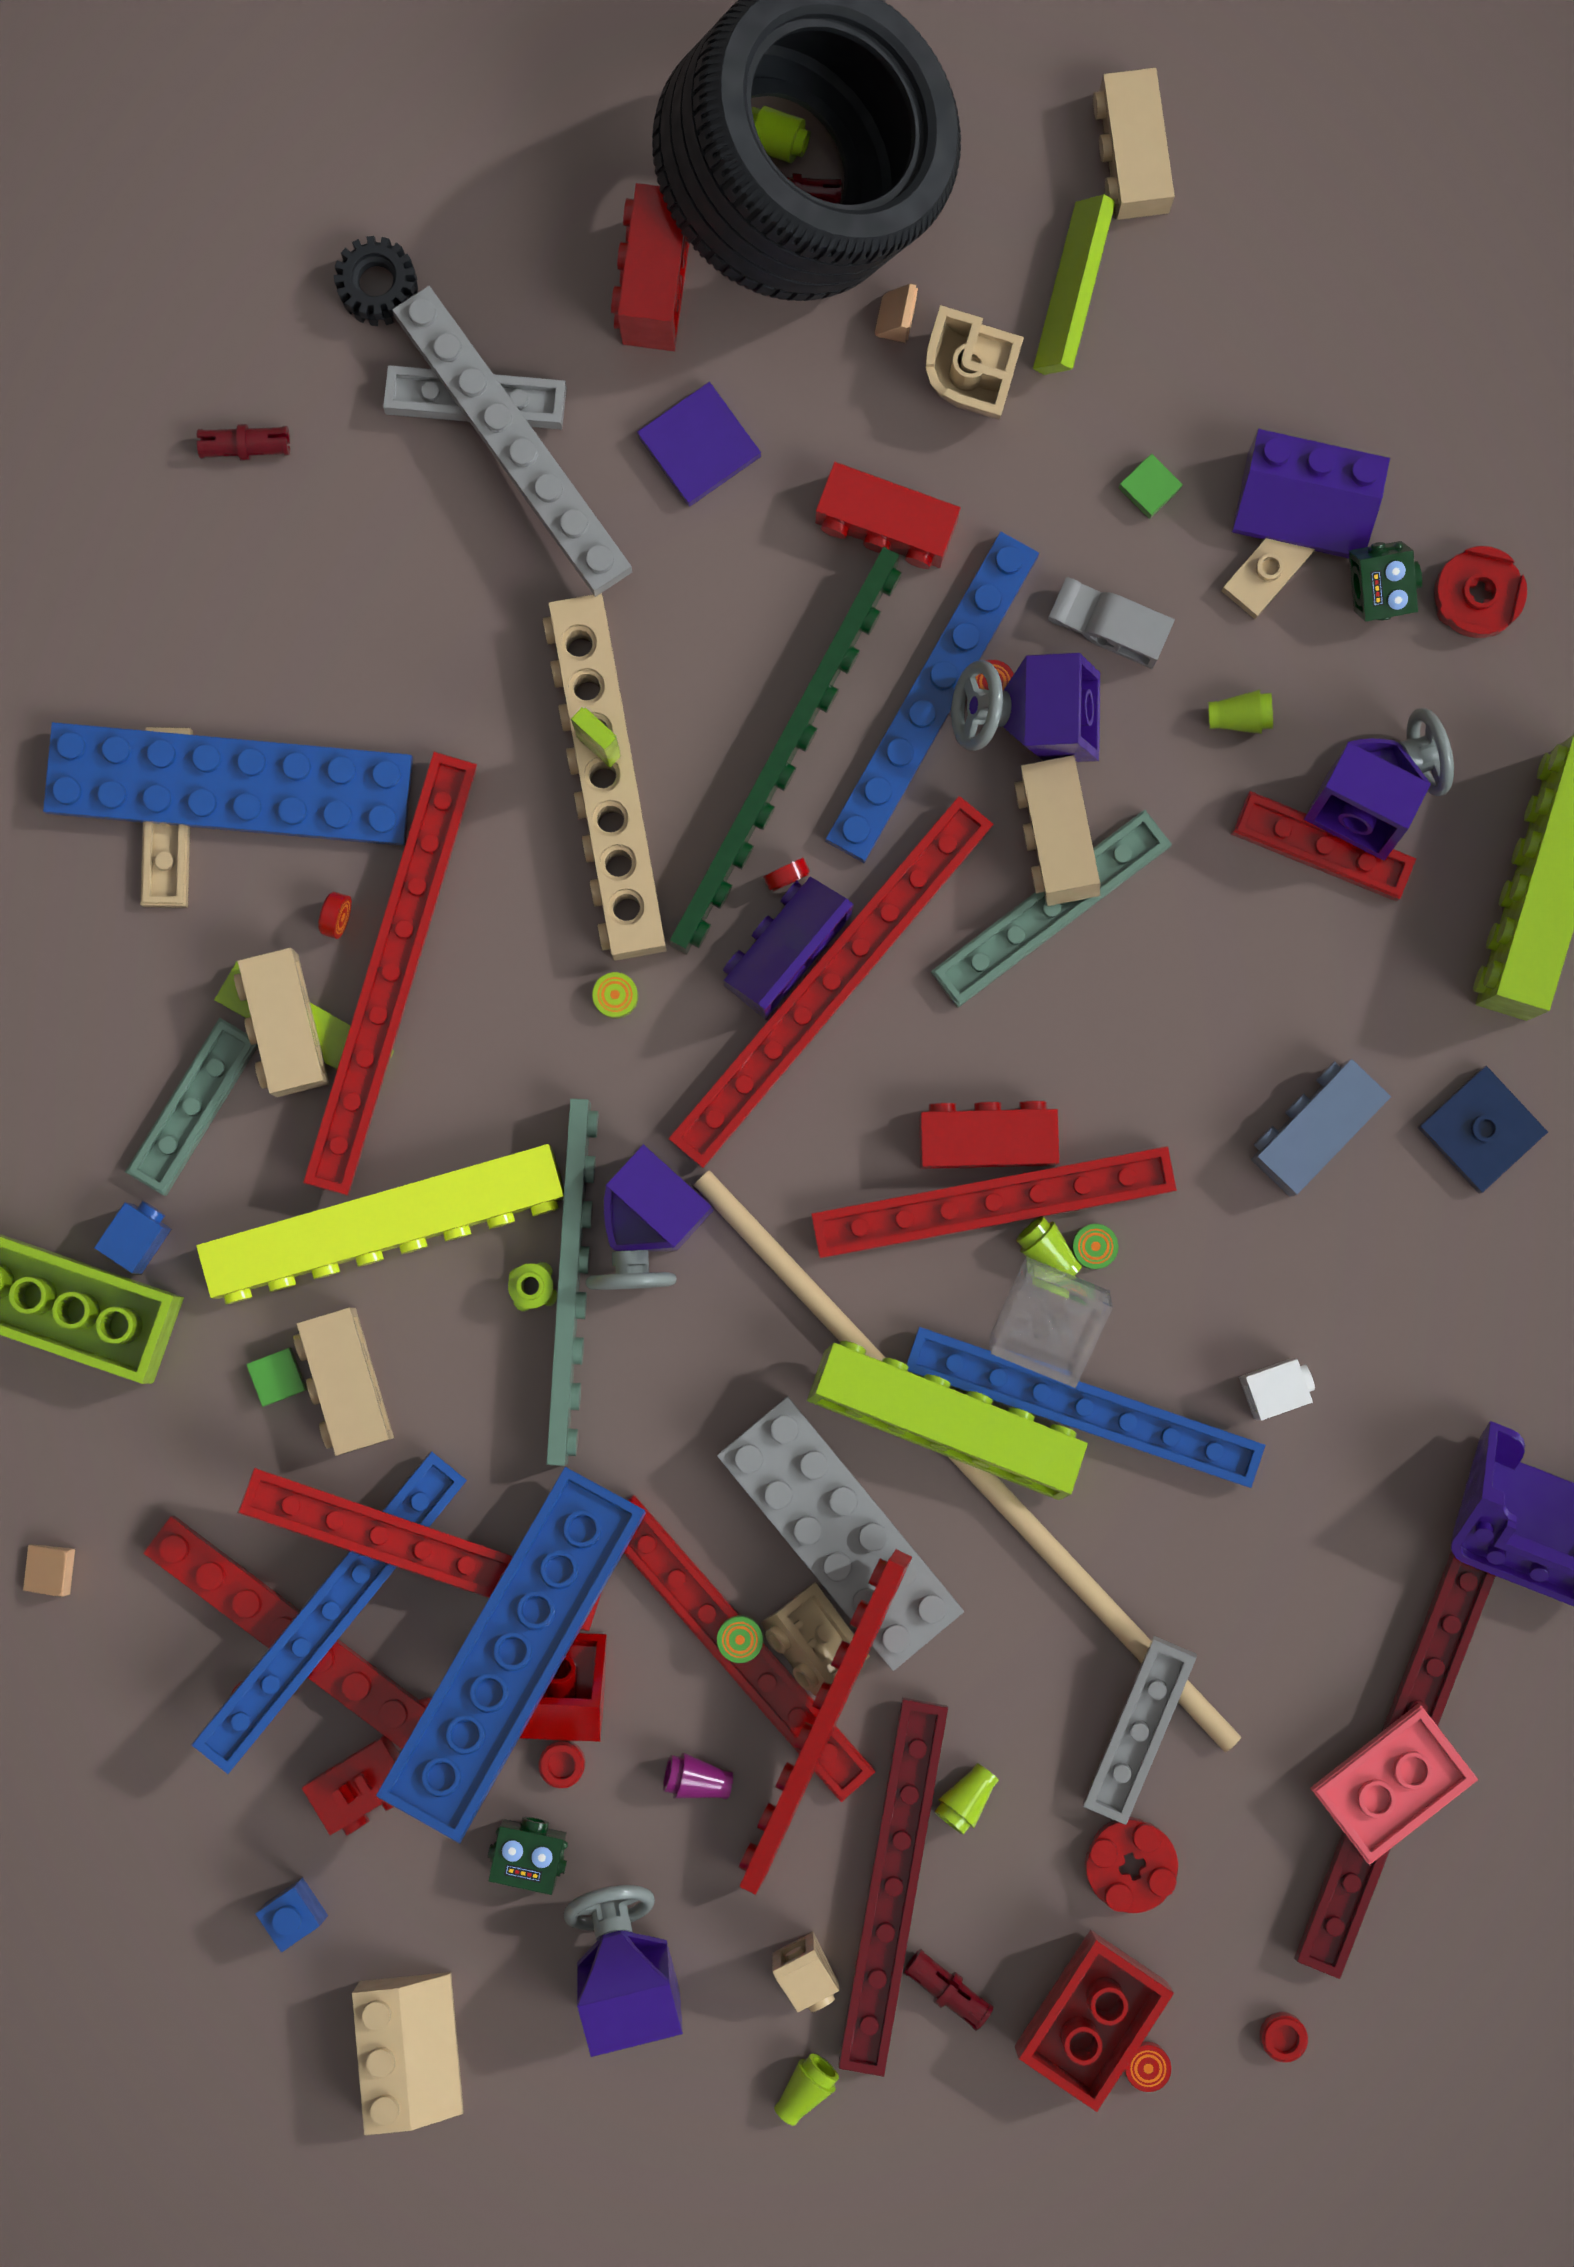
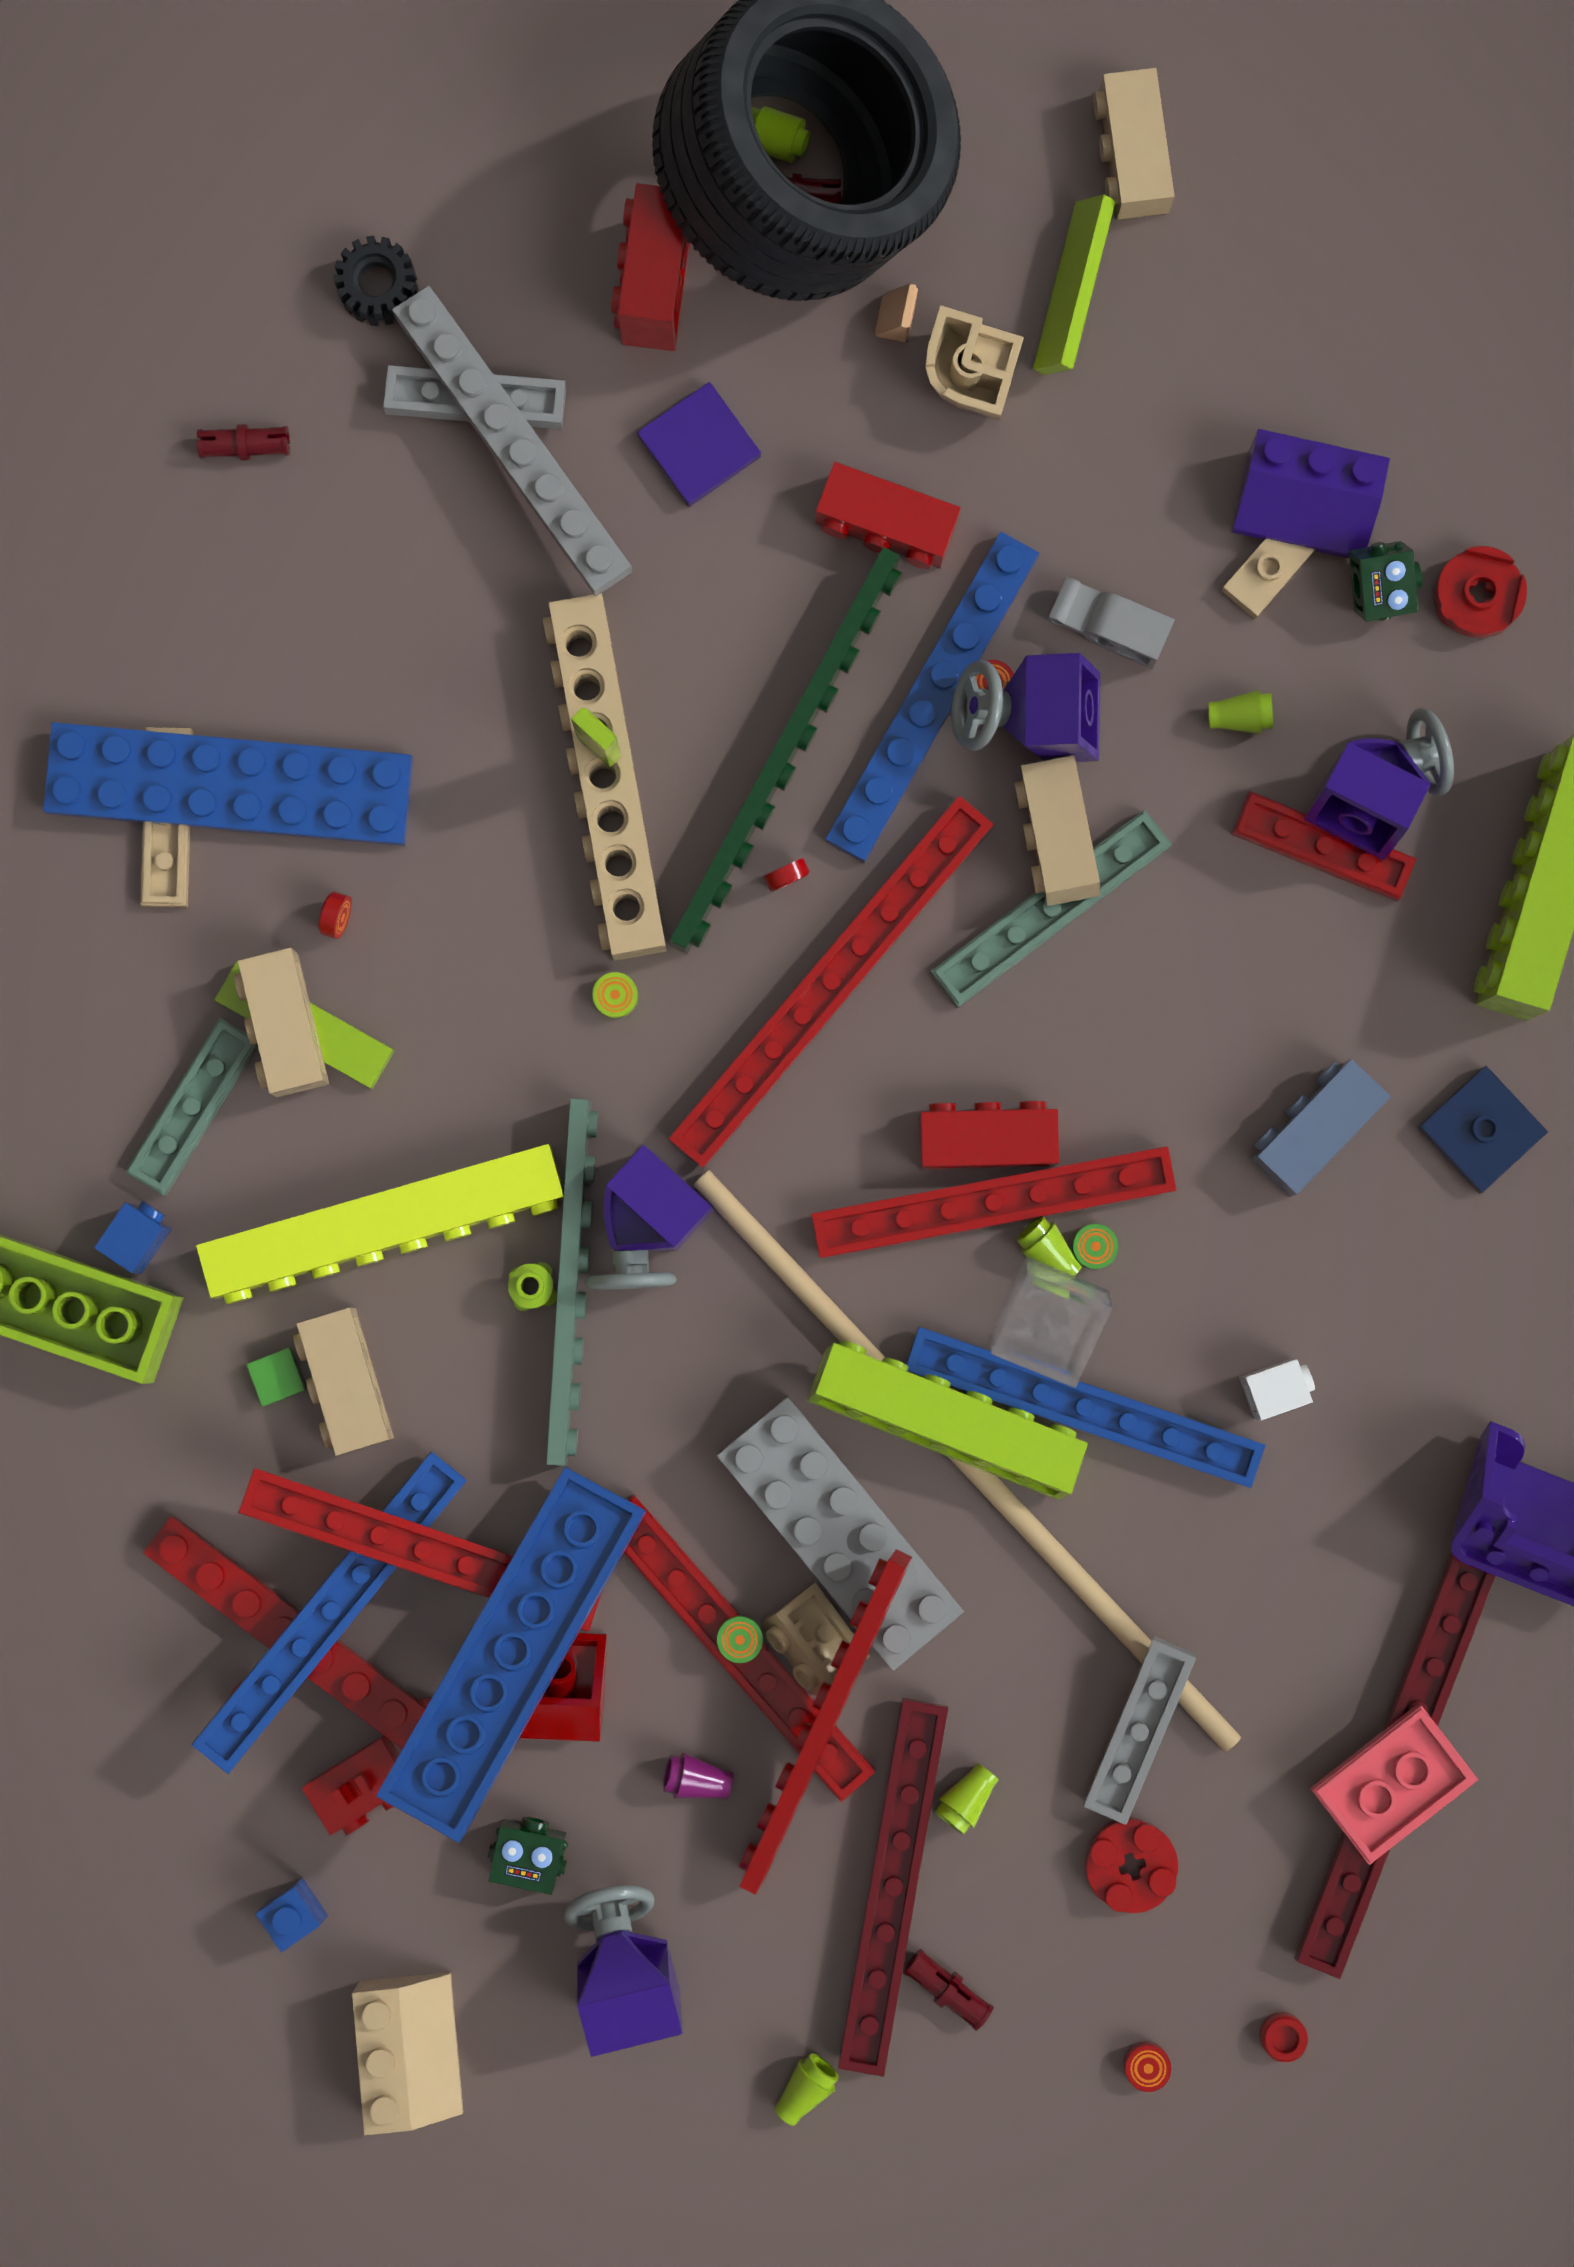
light nougat slope [23,1544,75,1597] -> none
red plate [303,752,477,1196] -> none
red tile [539,1740,585,1788] -> none
dark purple slope [723,876,853,1020] -> none
tan slope [772,1932,839,2012] -> none
red brick [1014,1930,1174,2112] -> none
bright green tile [1119,453,1183,519] -> none

